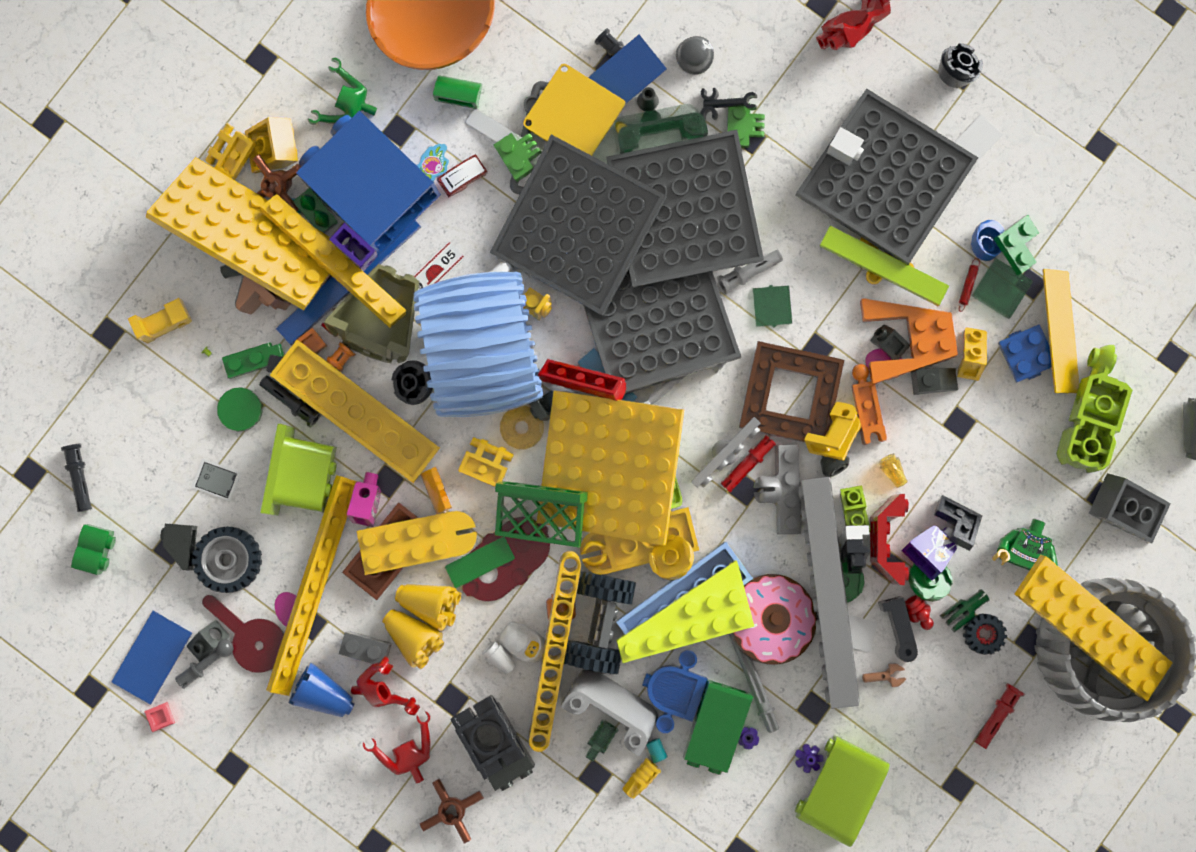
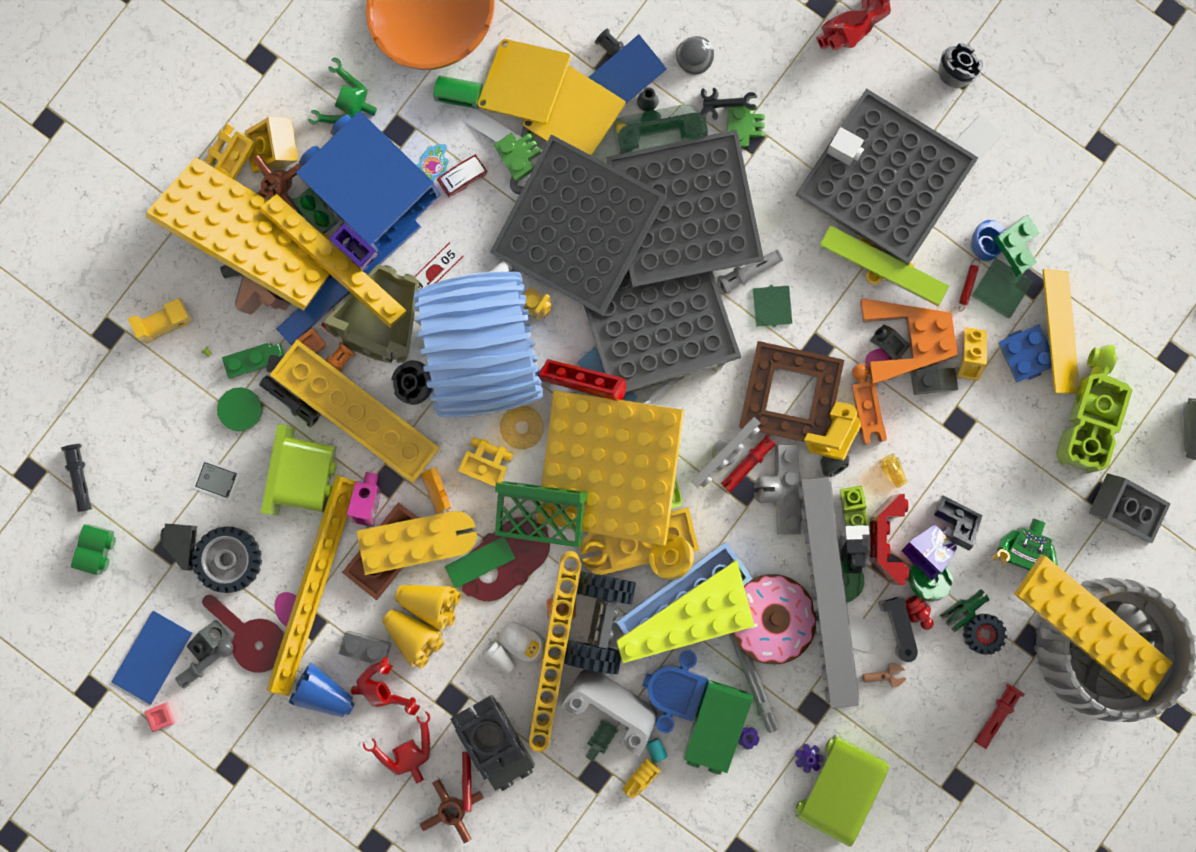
pearl dark grey bracket [529,391,554,421] -> none
none -> red piece [462,751,472,813]
none -> yellow piece [478,39,571,124]

